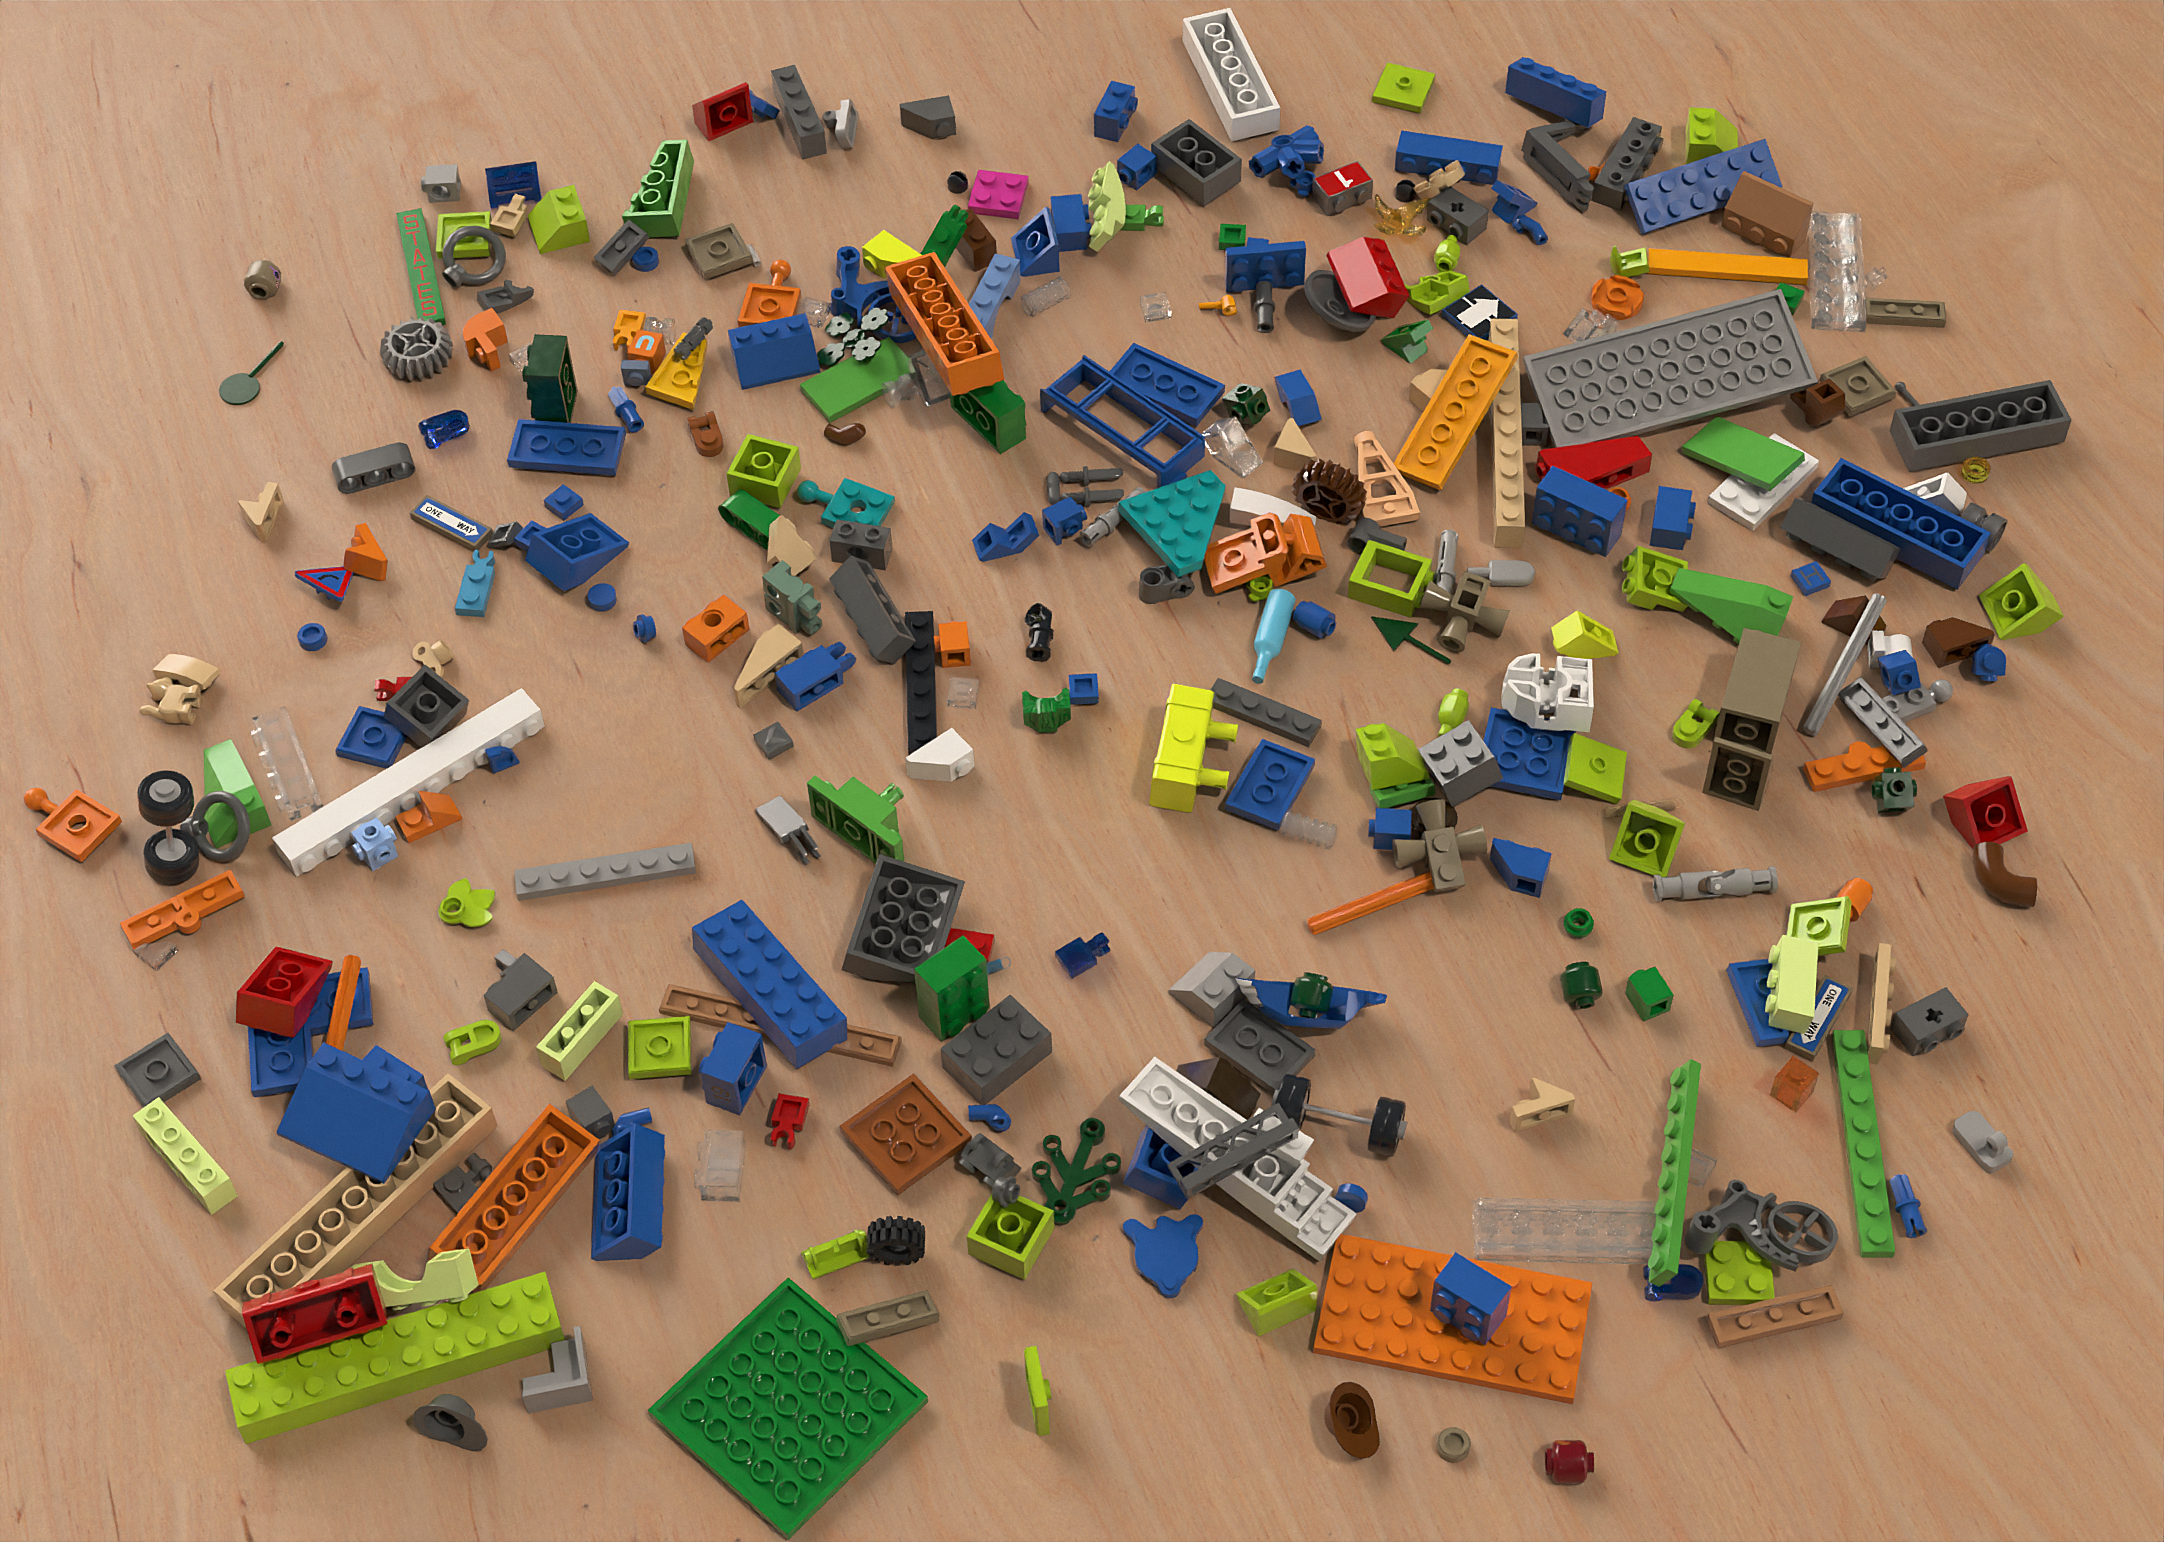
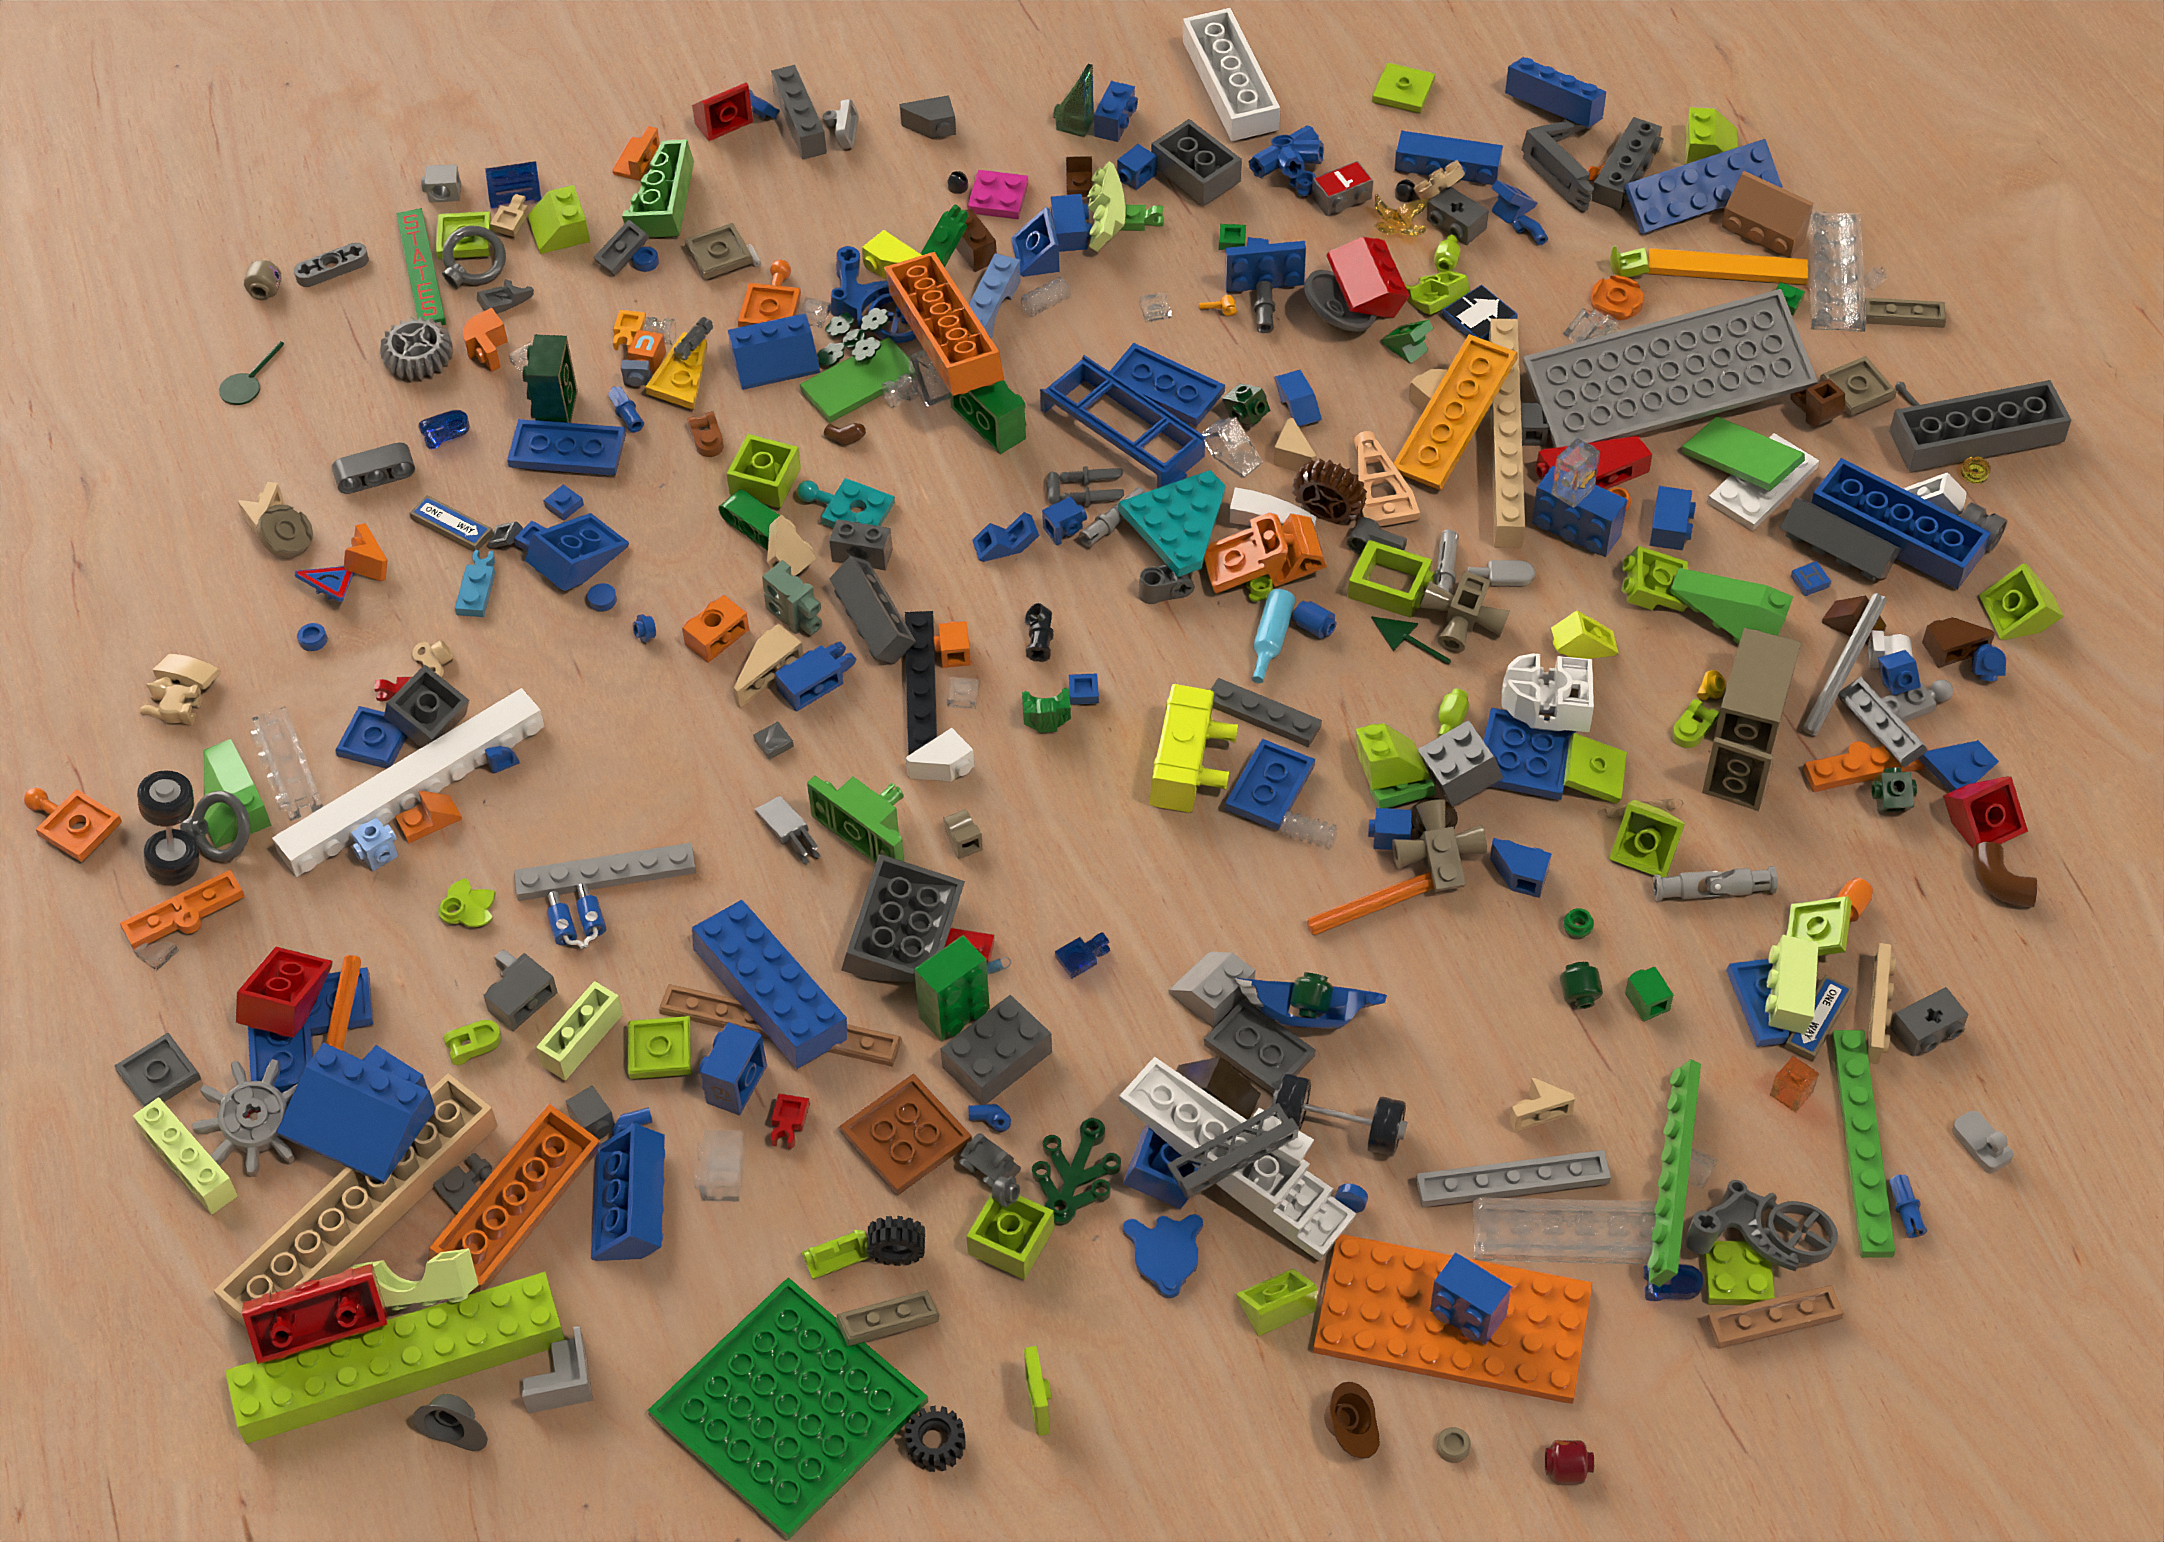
none -> light grey gear [192,1059,298,1177]
none -> dark tan tile [256,505,313,558]
none -> dark grey beam [294,243,369,287]
none -> blue piece [547,883,606,949]
none -> orange panel [613,126,660,181]
none -> black tyre [905,1405,966,1472]
none -> dark tan leg [943,809,983,859]
none -> clear green slope [1053,63,1094,137]
none -> reddish brown slope [1066,156,1092,197]
none -> light grey plate [1416,1150,1611,1207]
none -> clear brick [1552,438,1600,508]
none -> yellow plate [1697,670,1726,700]
none -> blue wing [1918,740,1999,792]

